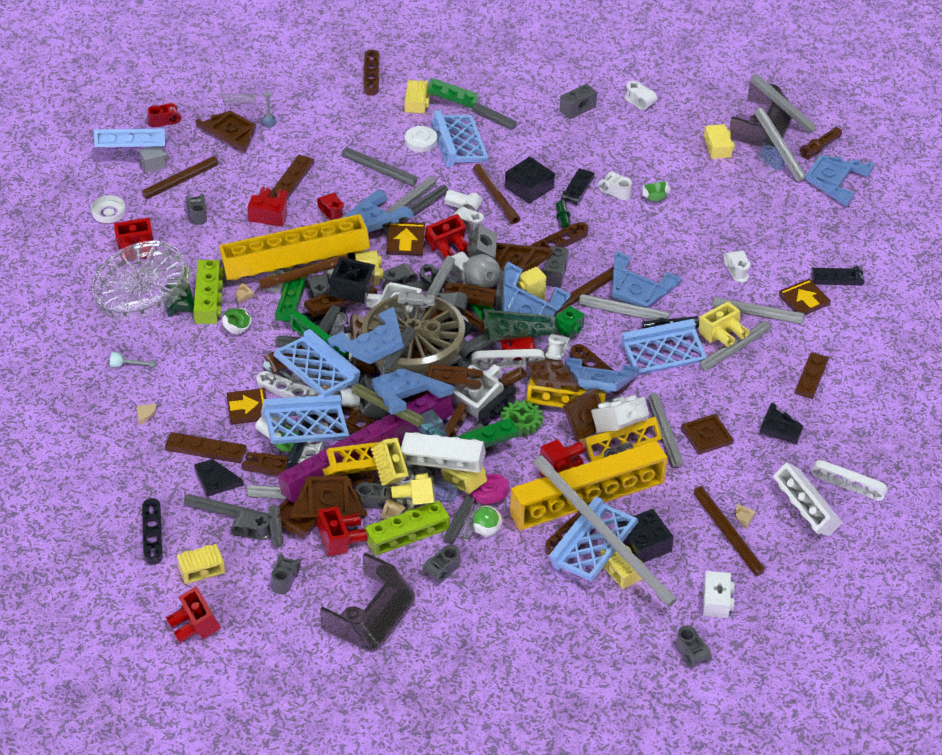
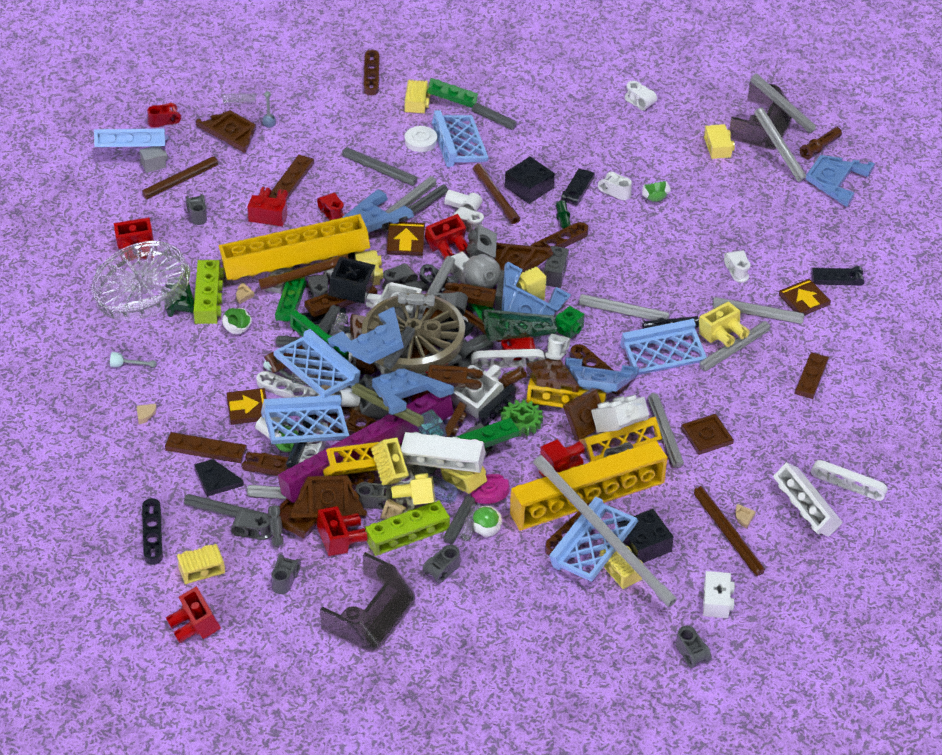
white piece [91,195,126,223] -> none
reddish brown axle [553,267,613,316] -> none
dark grey brick [560,83,597,119] -> none
medium blue wing [612,251,682,308] -> none
clear light blue beam [759,145,786,170] -> none
black wing [760,403,803,444] -> none

